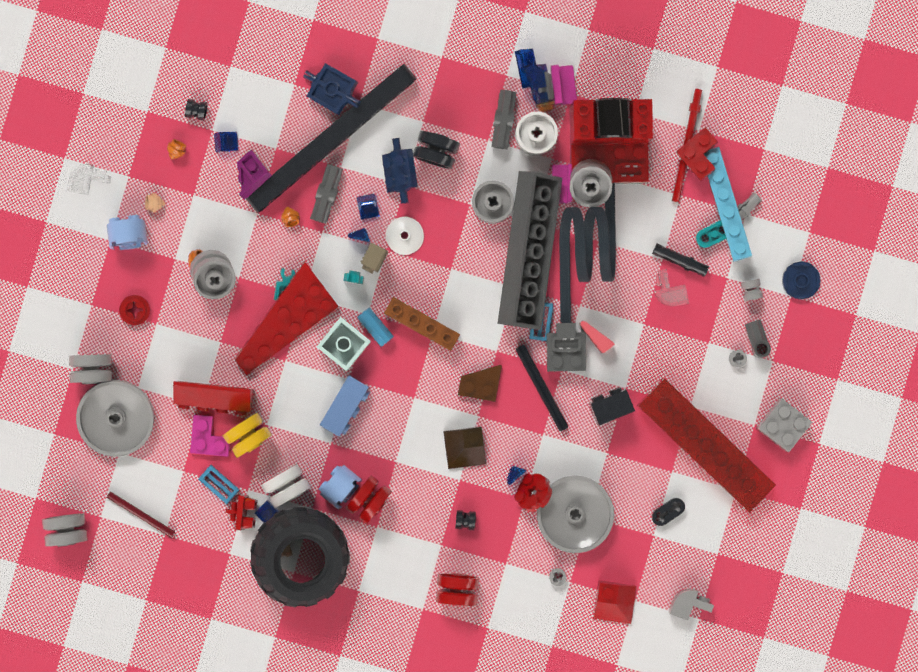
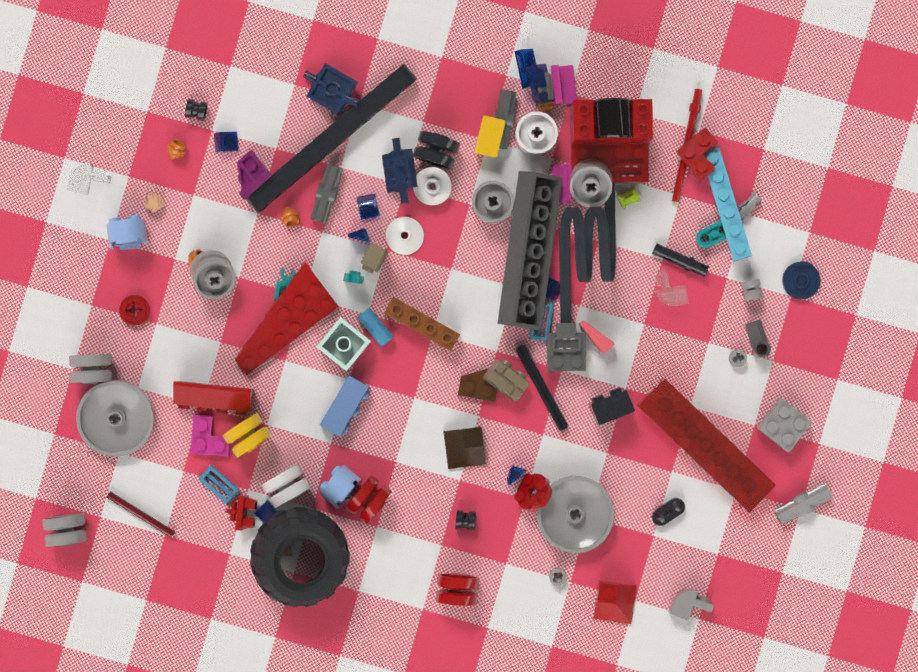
none -> white dish [413,167,451,205]
none -> yellow panel [474,115,506,158]
none -> dark tan brick [483,359,530,401]
none -> clear blue slope [546,277,560,302]
none -> lime bush [616,186,641,210]
none -> light grey piece [774,483,833,525]

